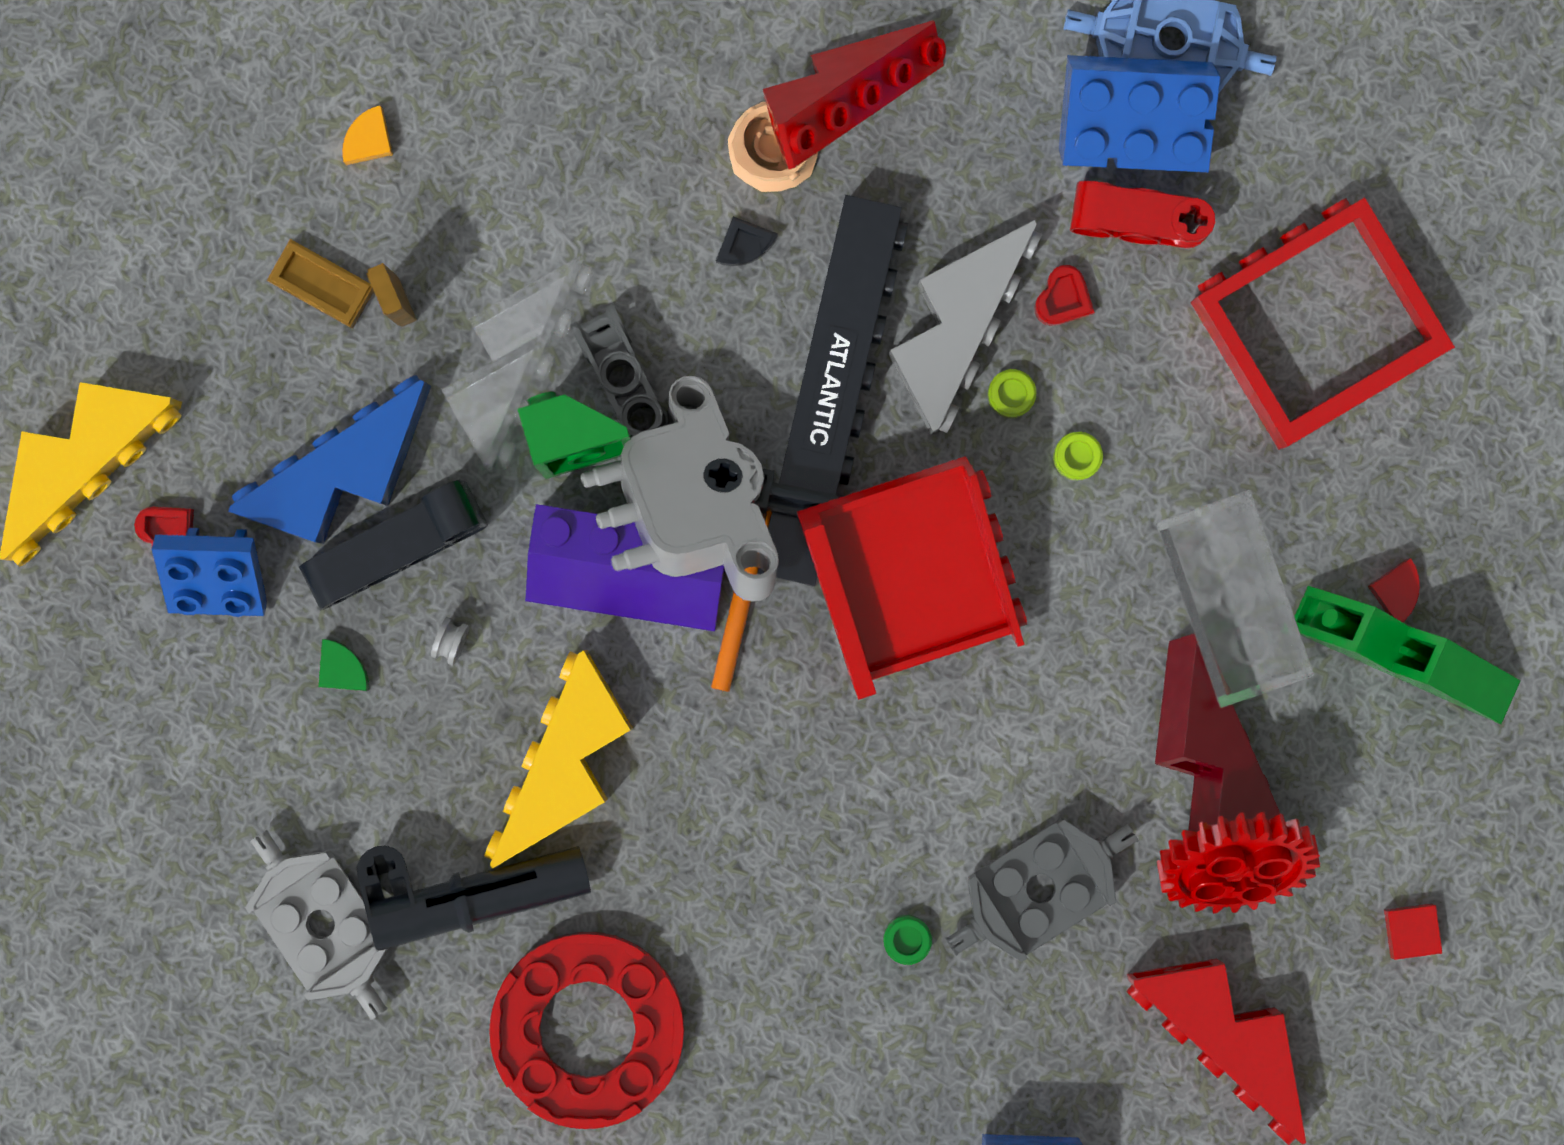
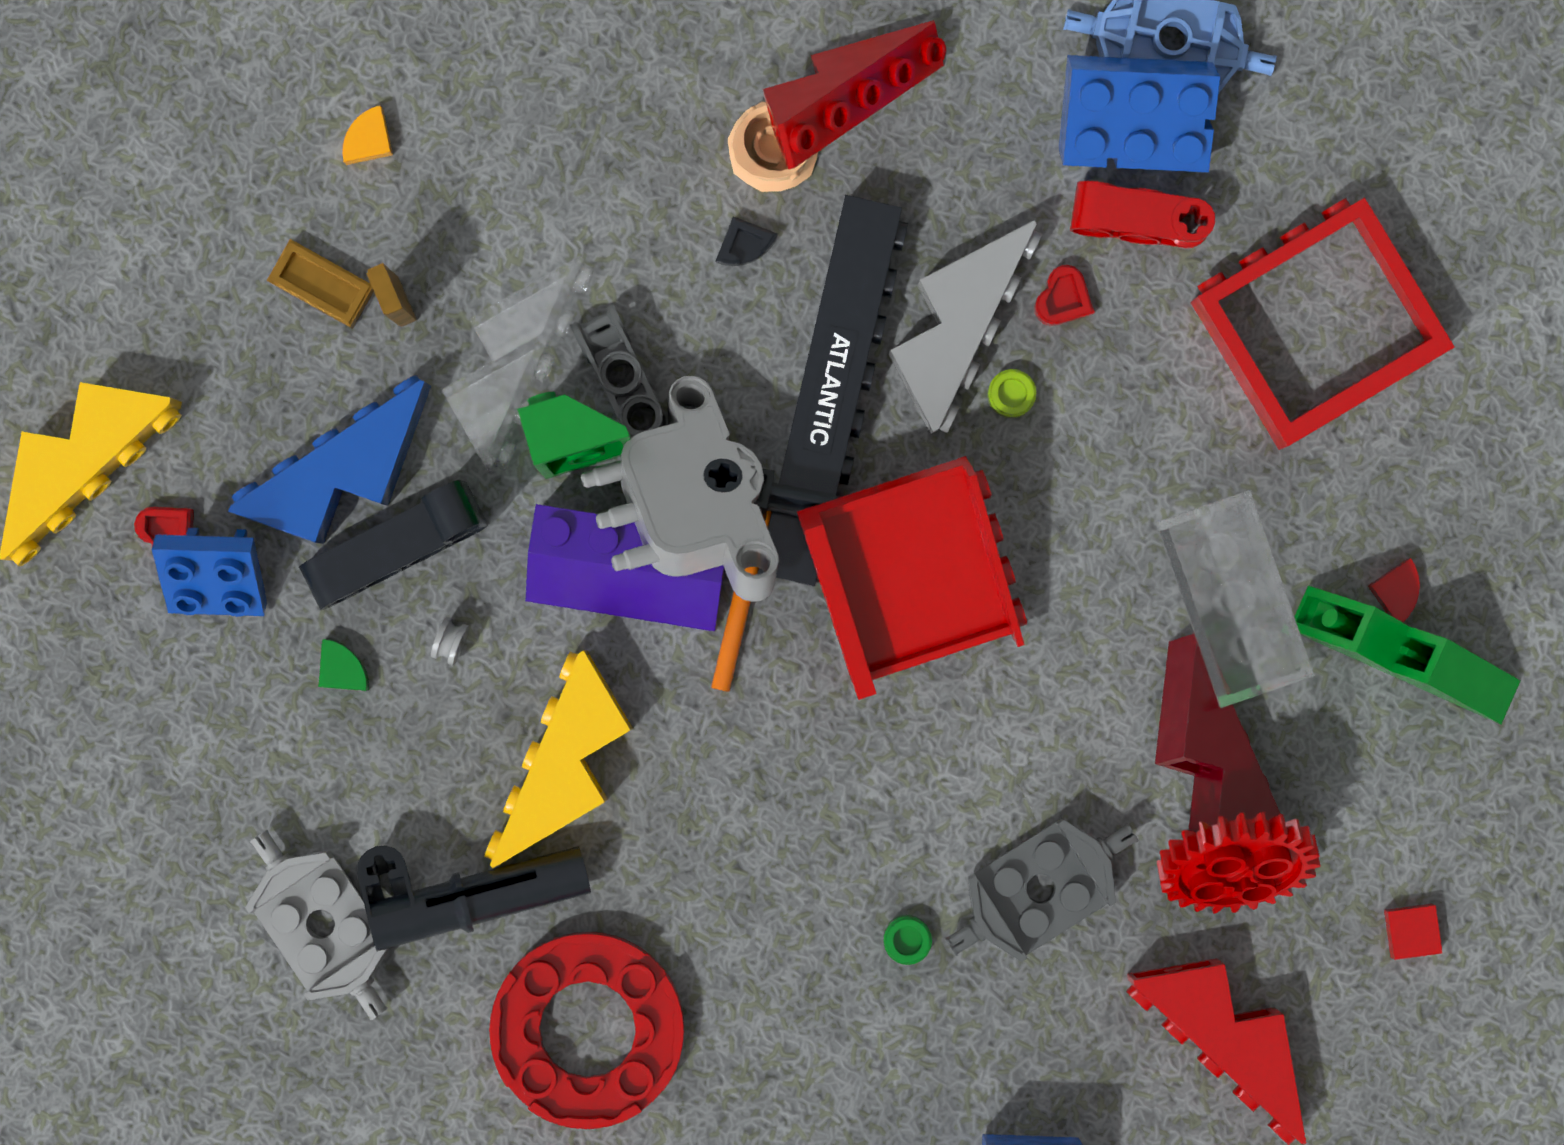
lime tile [1053,432,1103,480] -> none

